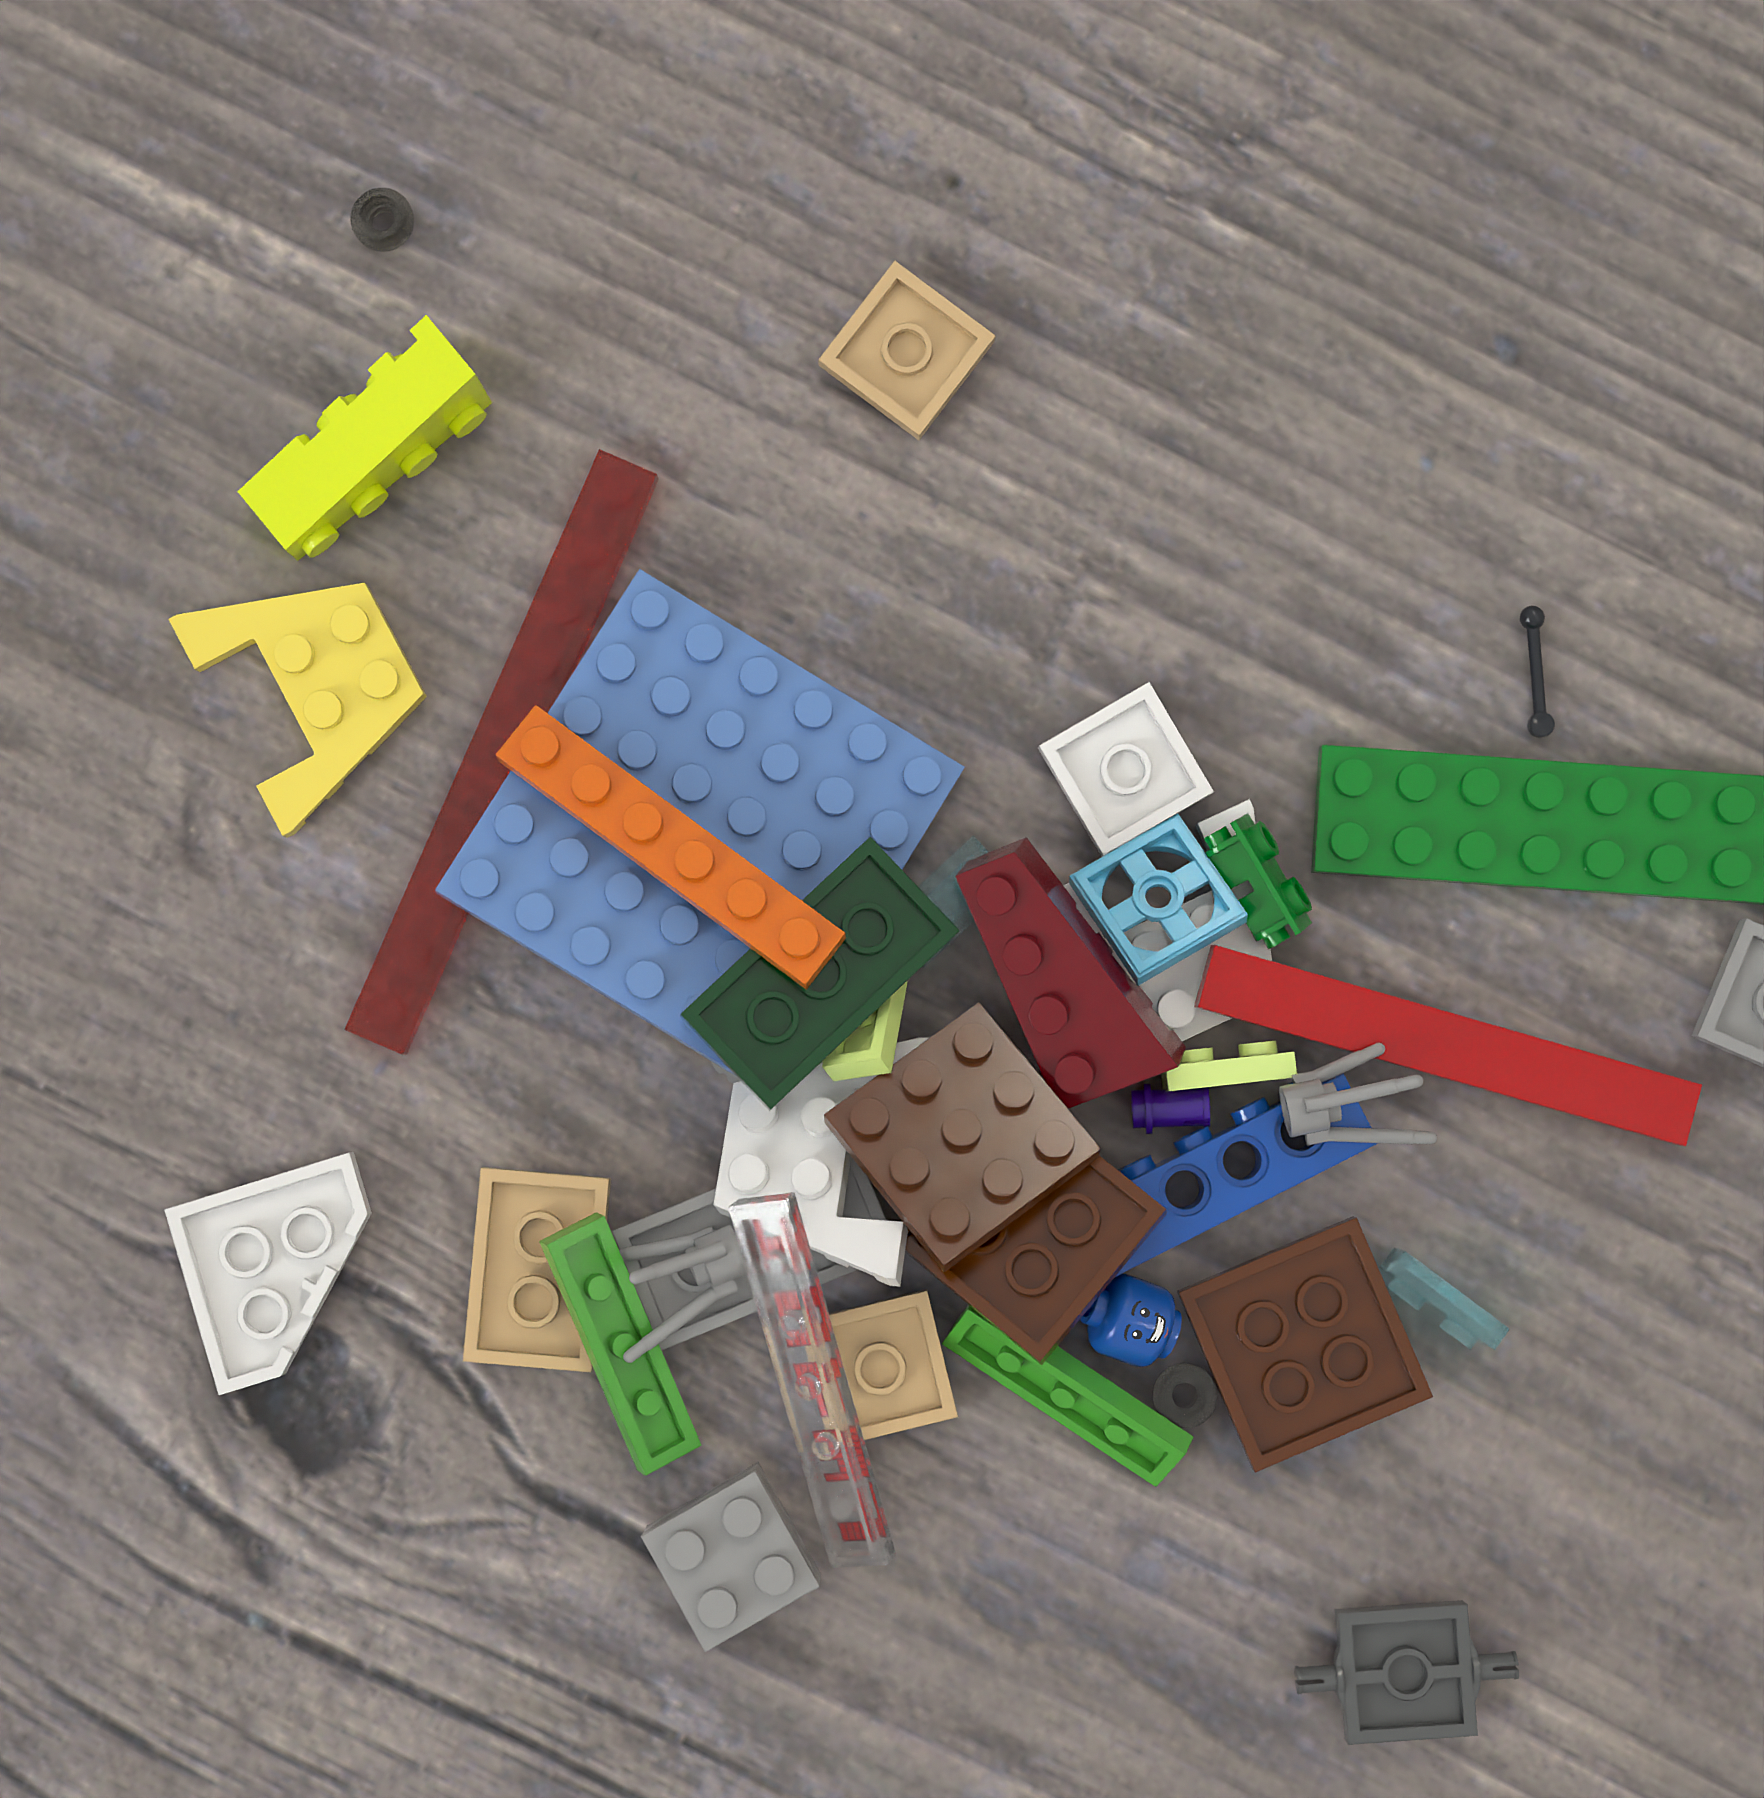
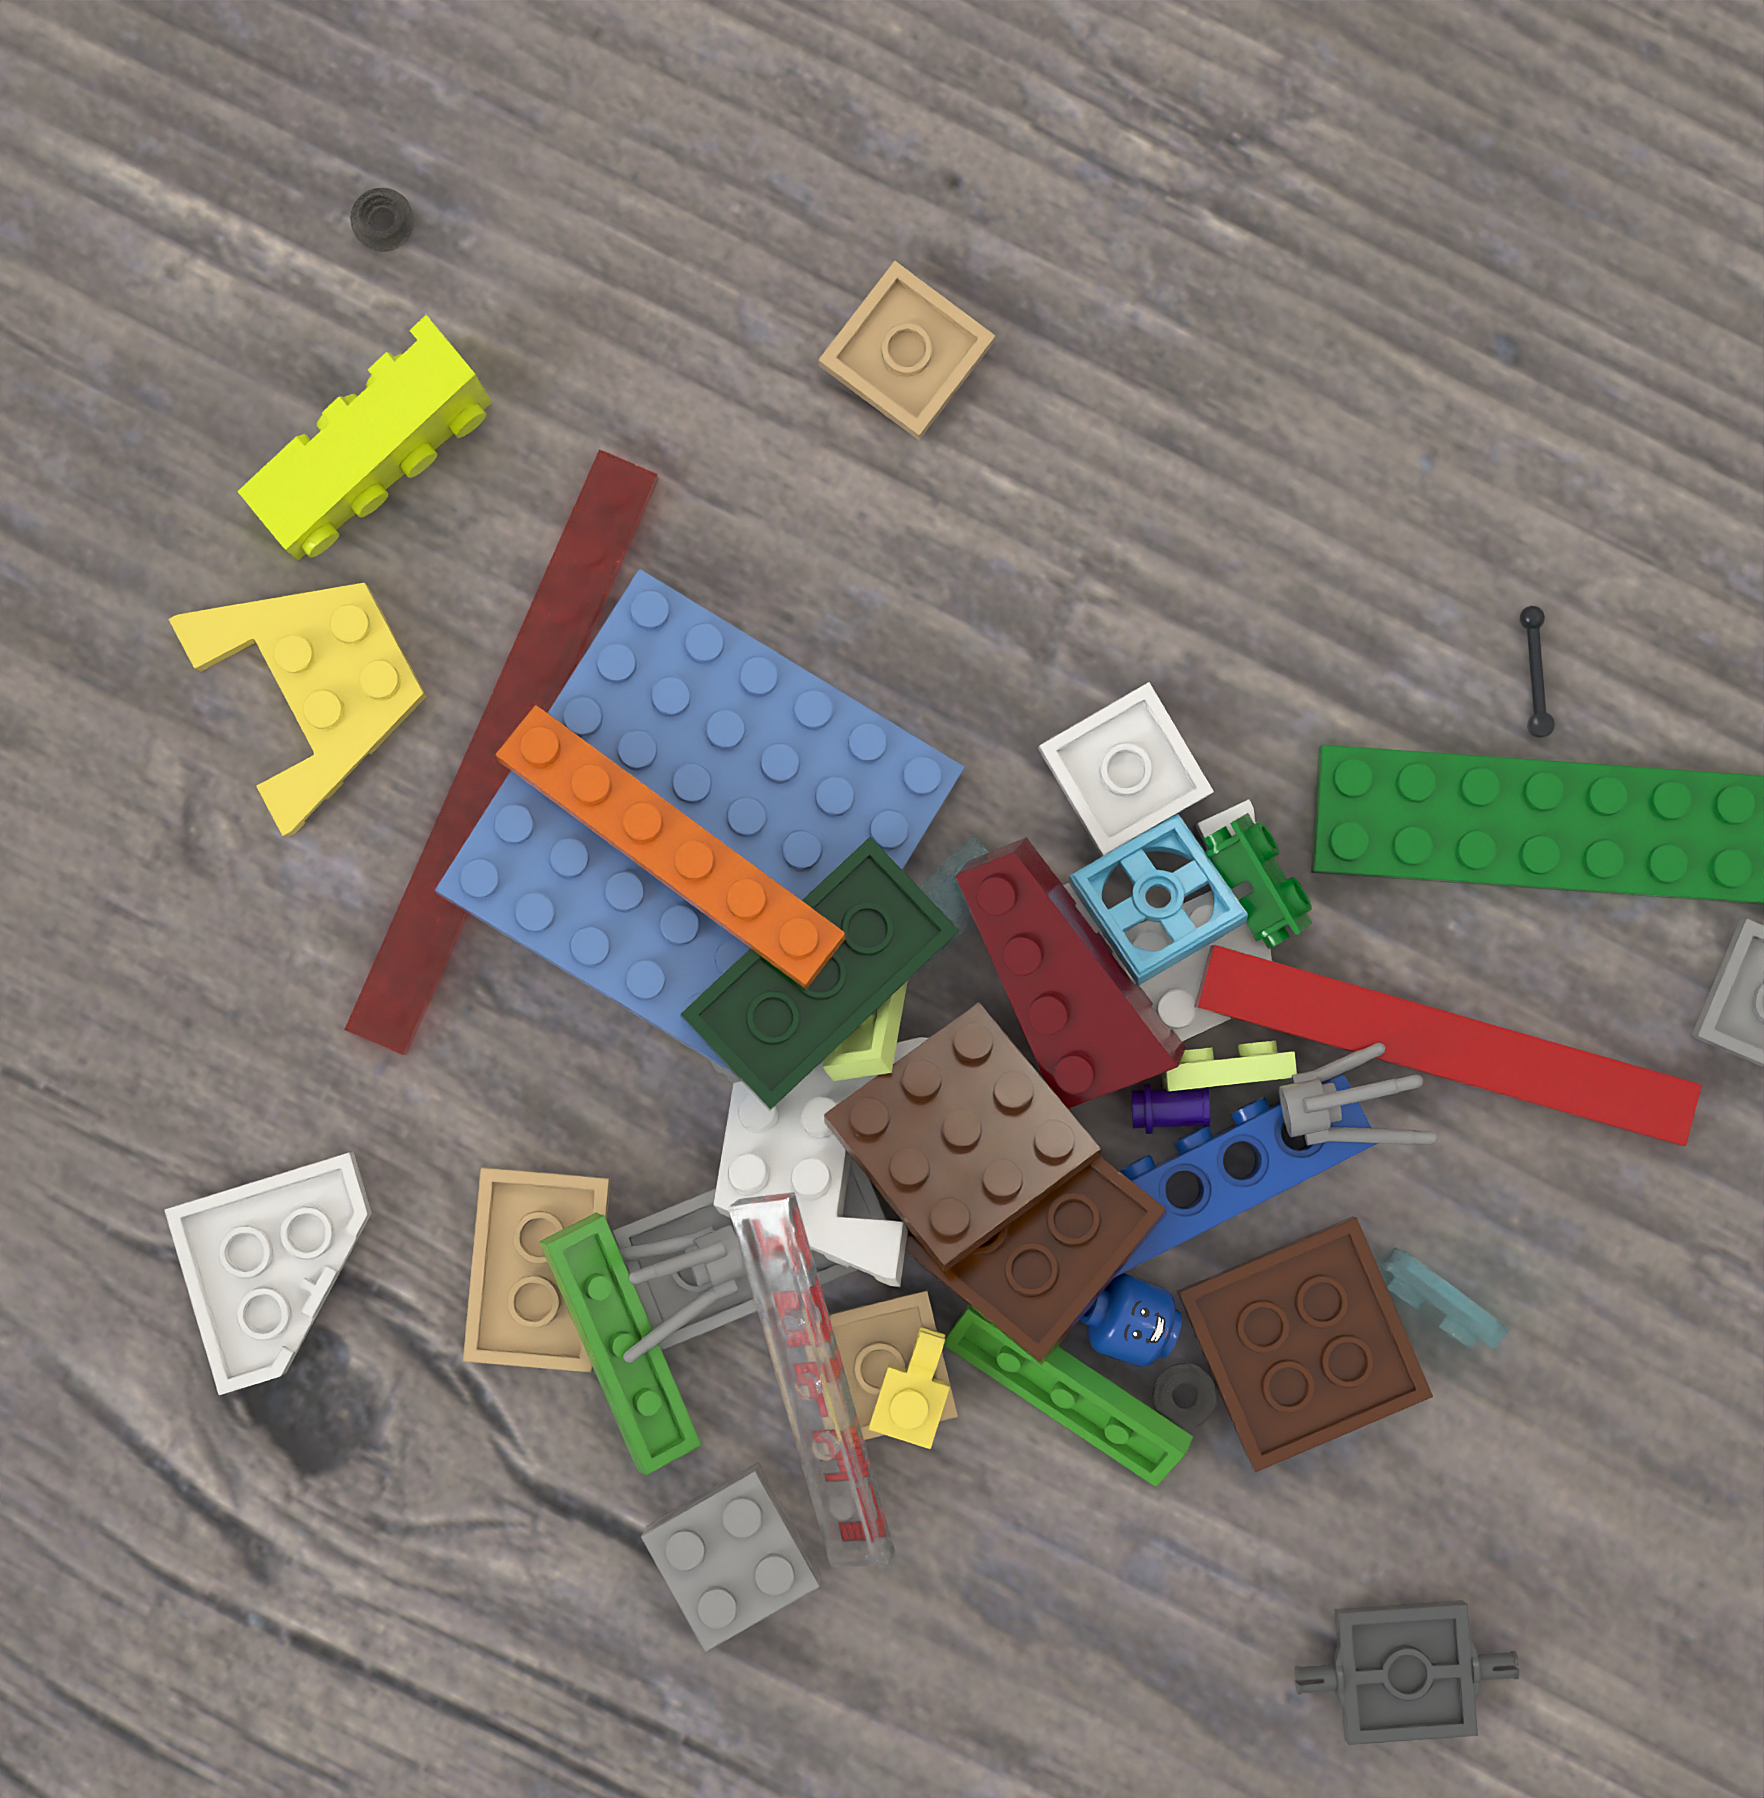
none -> light yellow plate [869,1326,950,1449]

